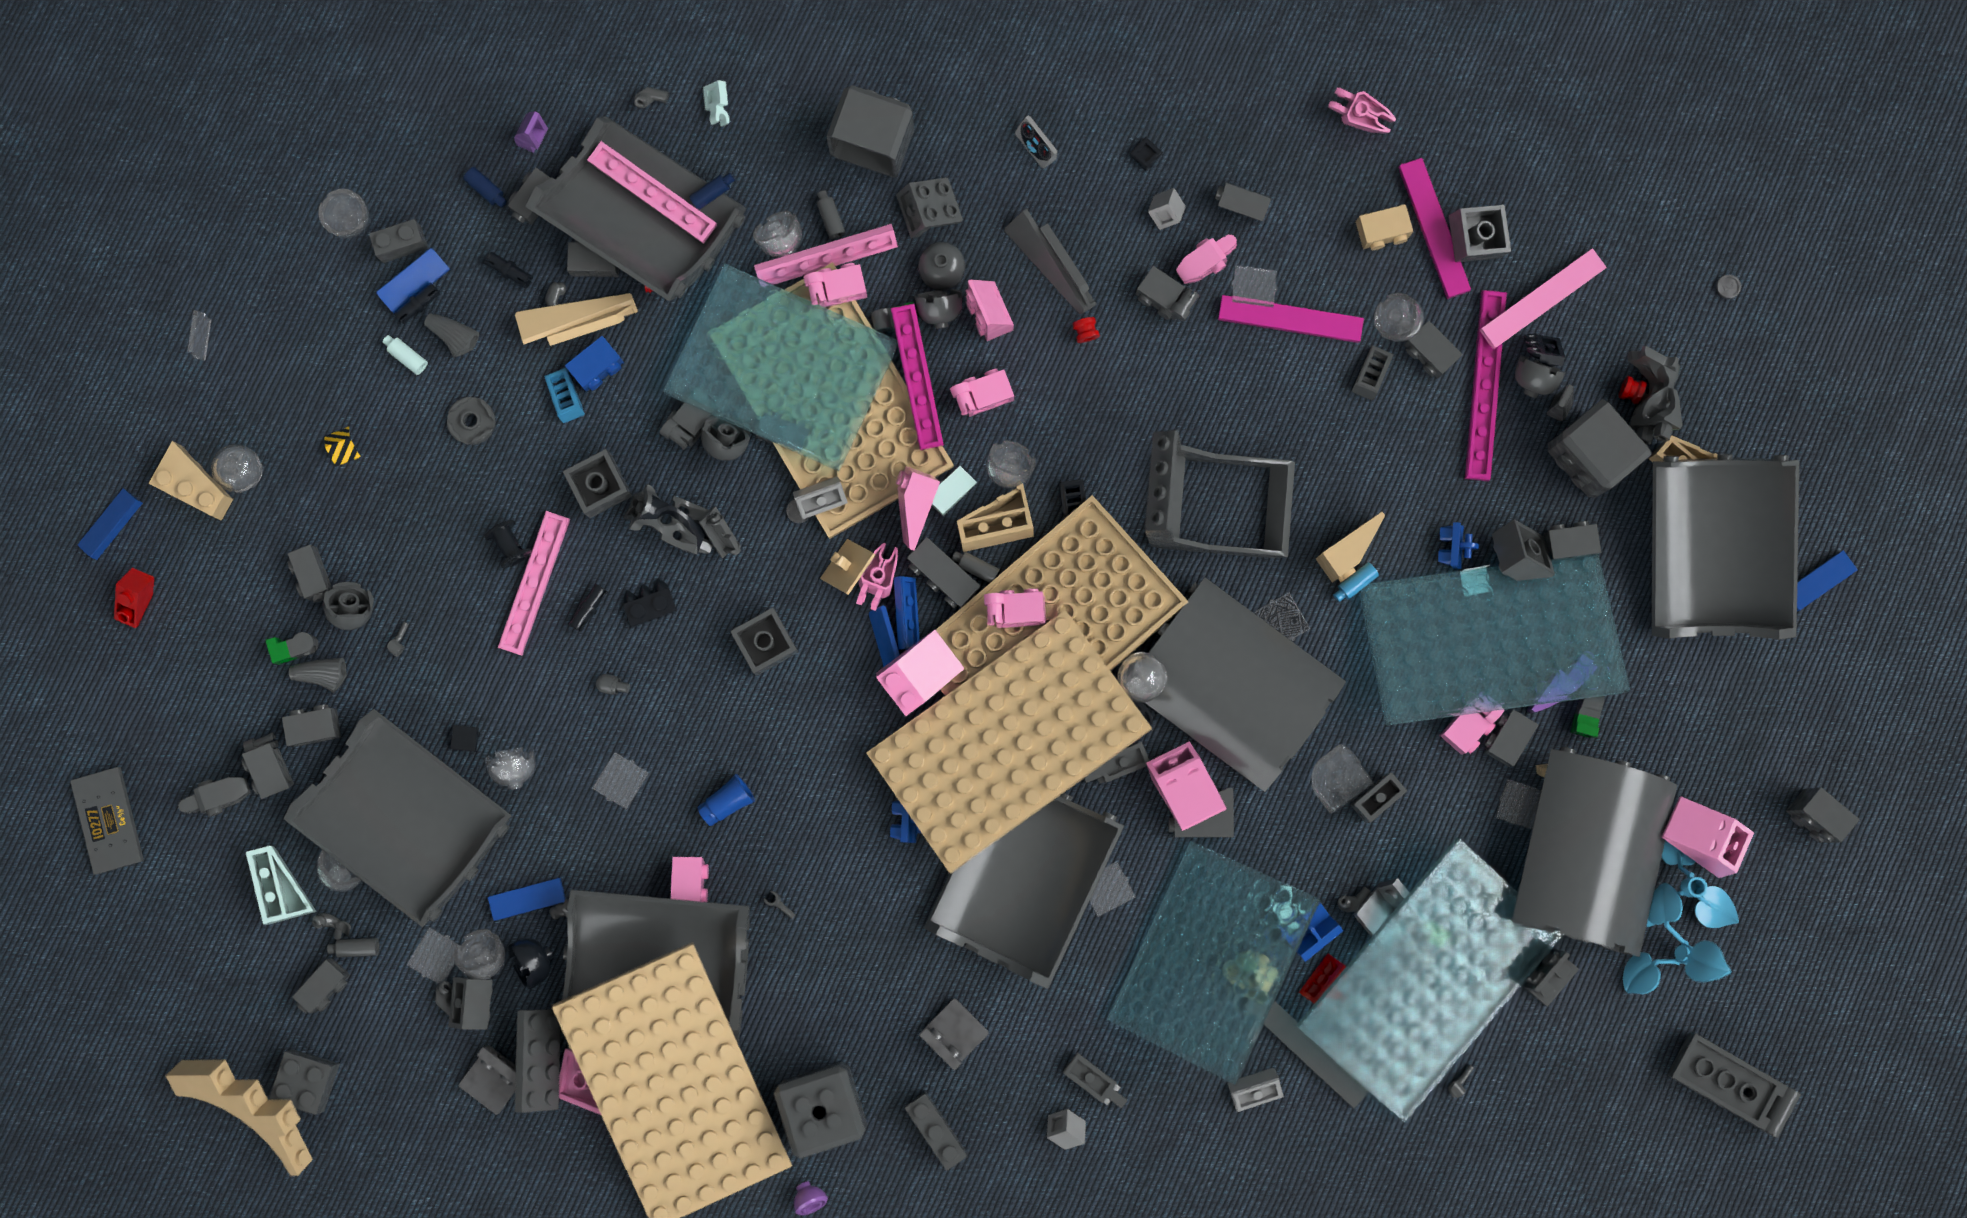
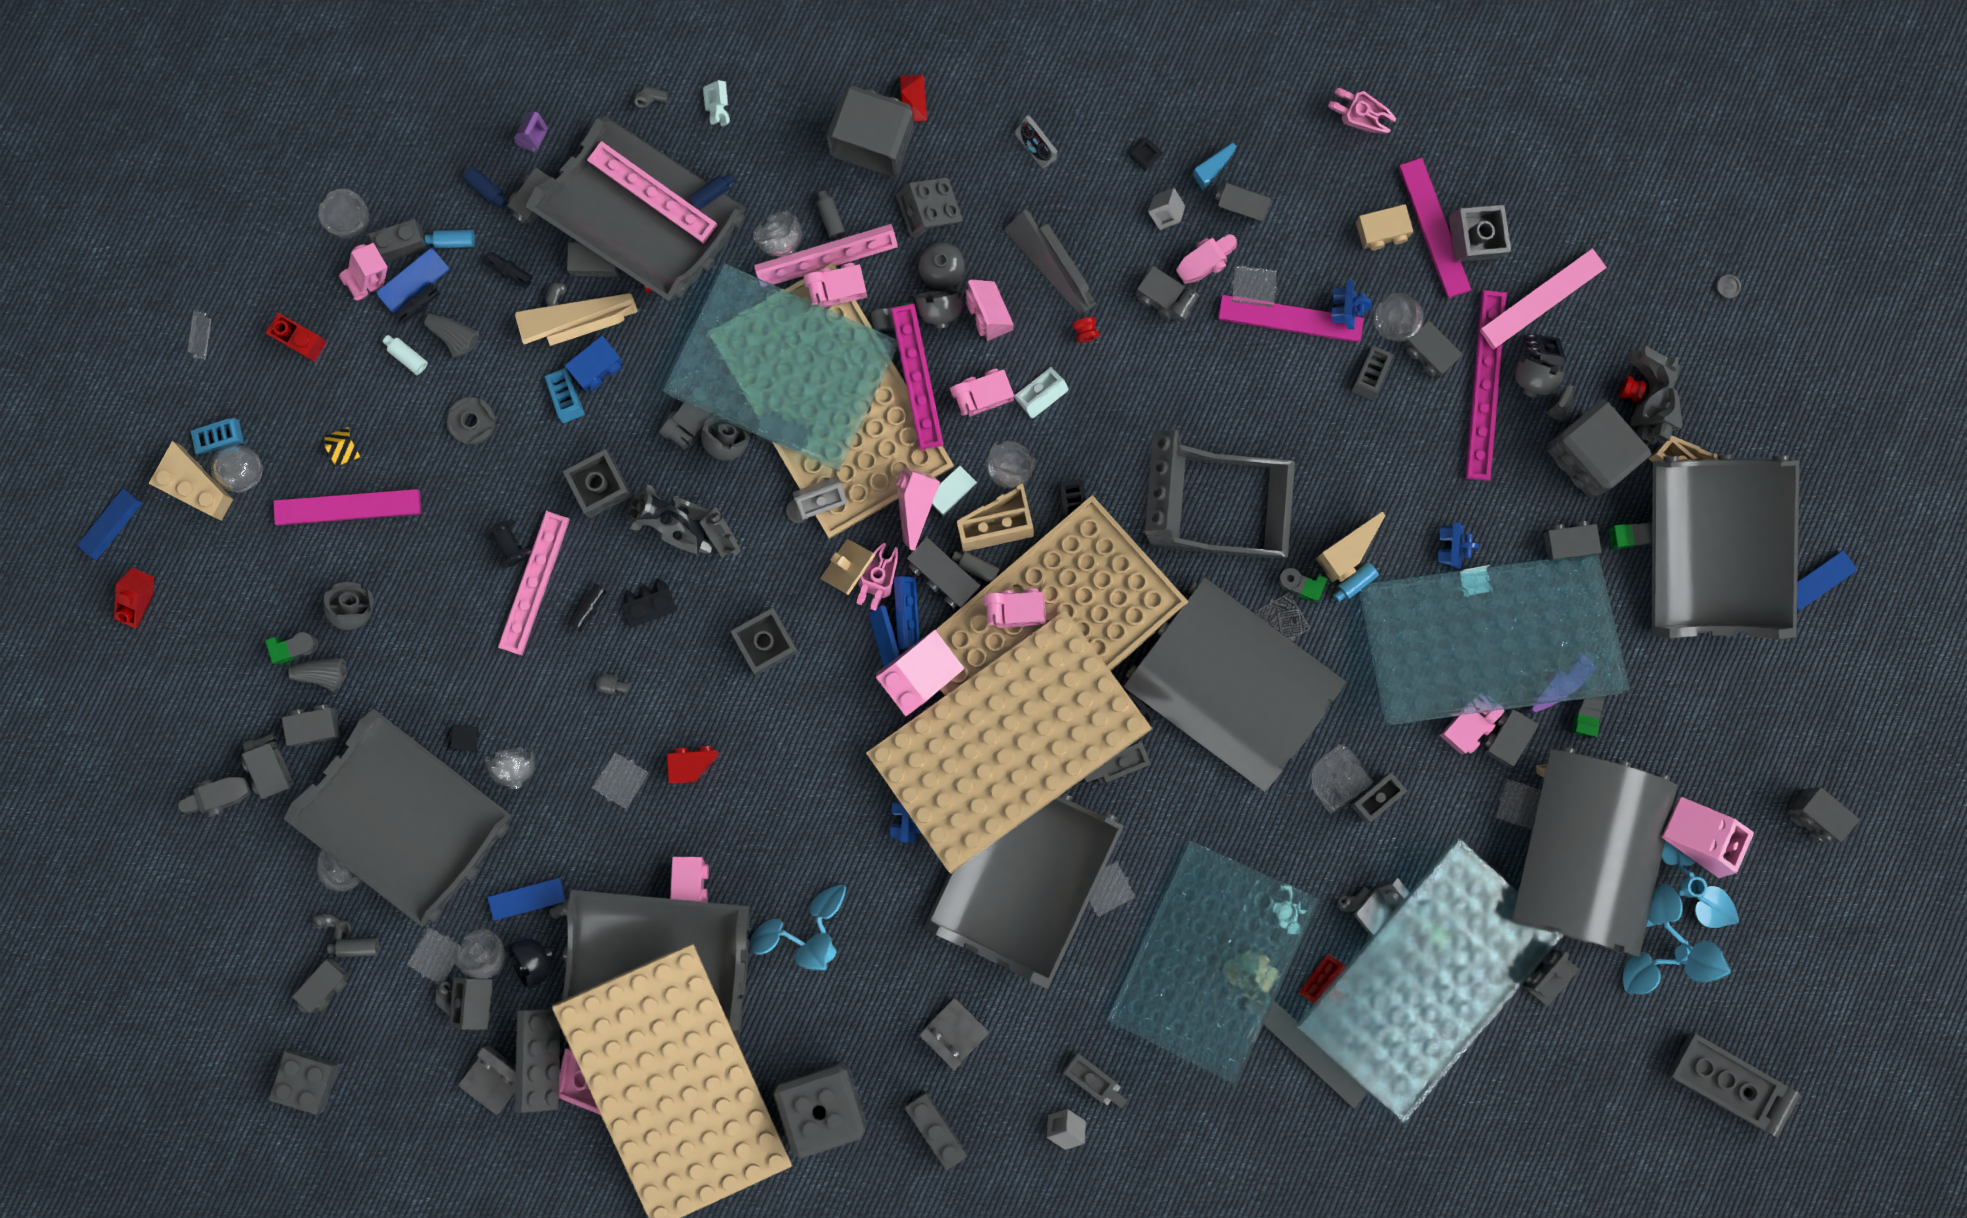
dark grey tile [70,767,144,875] -> none
tan arch [166,1060,313,1176] -> none
light aqua wedge [246,846,317,925] -> none
dark grey brick [287,544,332,602] -> none
dark grey hand [387,622,409,657] -> none
blue plant [697,774,755,826] -> none
dark grey hand [764,891,796,919] -> none
medium lavender brick [794,1182,828,1215] -> none
clear cylinder [1117,652,1167,703] -> none
bright pink slope [1146,741,1226,831] -> none
dark grey slope [1168,788,1234,837] -> none
light grey slope [1228,1068,1284,1112] -> none
blue panel [1281,901,1343,962] -> none
dark grey hand [1448,1065,1474,1098] -> none
dark grey slope [1492,519,1555,581] -> none
none -> dark azure slope [191,418,244,455]
none -> red slope [266,313,327,362]
none -> dark pink tile [274,489,421,526]
none -> bright pink hinge [339,243,387,300]
none -> dark azure cylinder [425,230,475,248]
none -> red slope [667,746,719,784]
none -> medium azure plant [749,885,846,970]
none -> red slope [900,74,927,122]
none -> light aqua slope [1014,367,1068,418]
none -> dark azure slope [1193,143,1236,189]
none -> leg [1278,568,1327,603]
none -> blue hips [1332,280,1372,330]
none -> leg [1608,523,1652,550]

